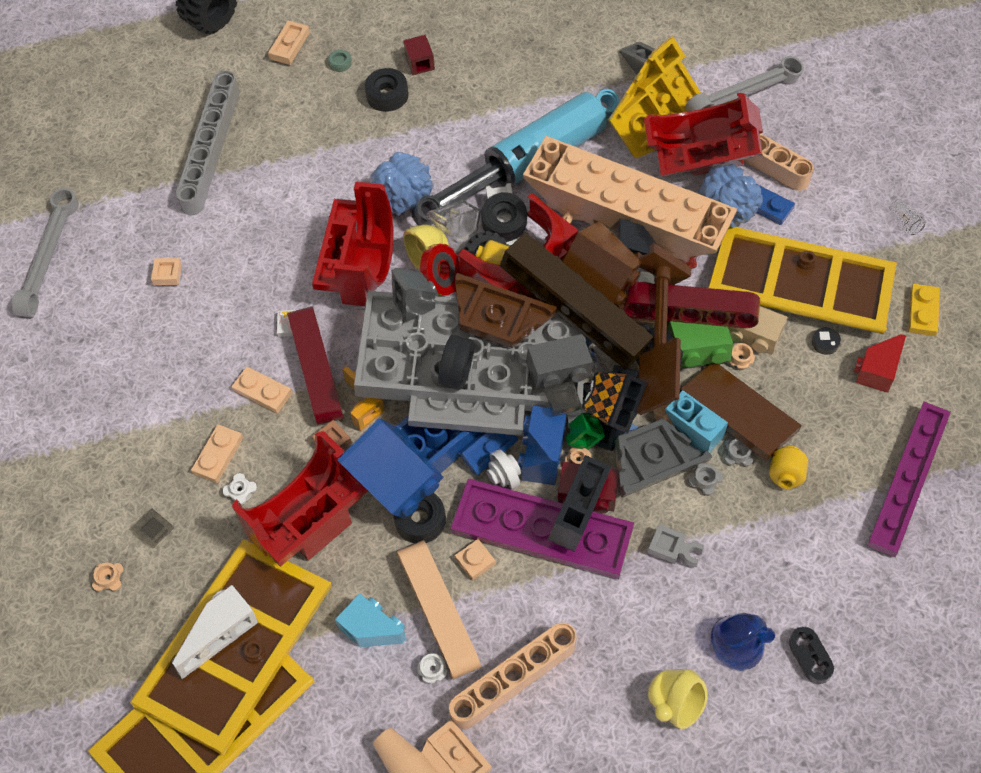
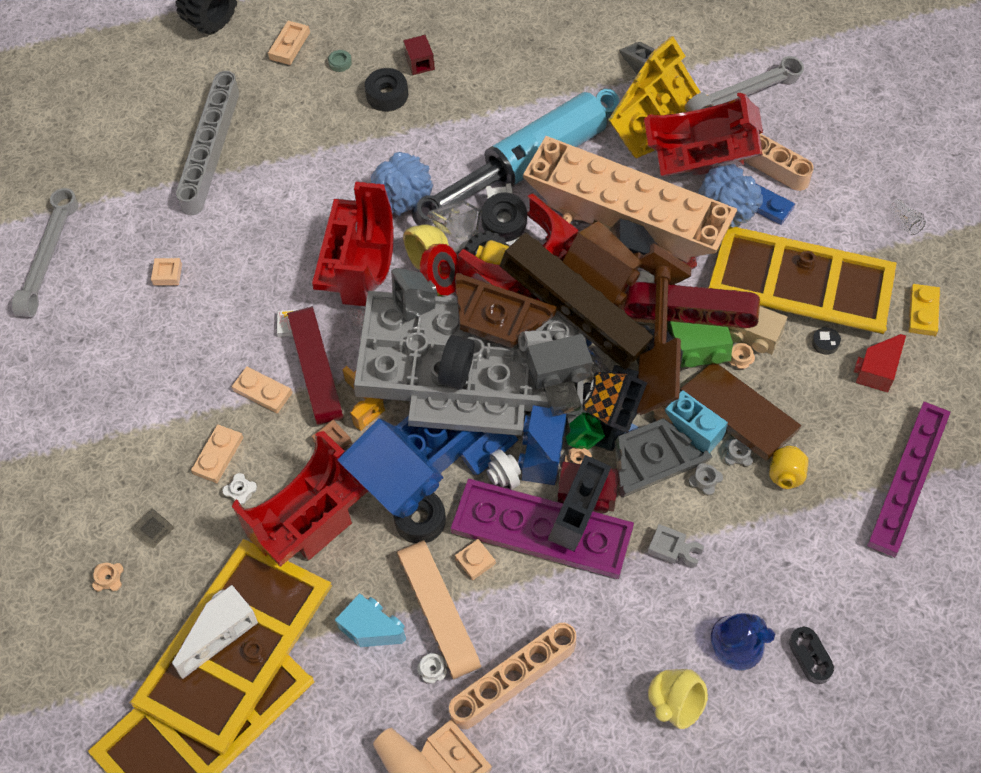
none -> light grey bar [518,328,566,352]

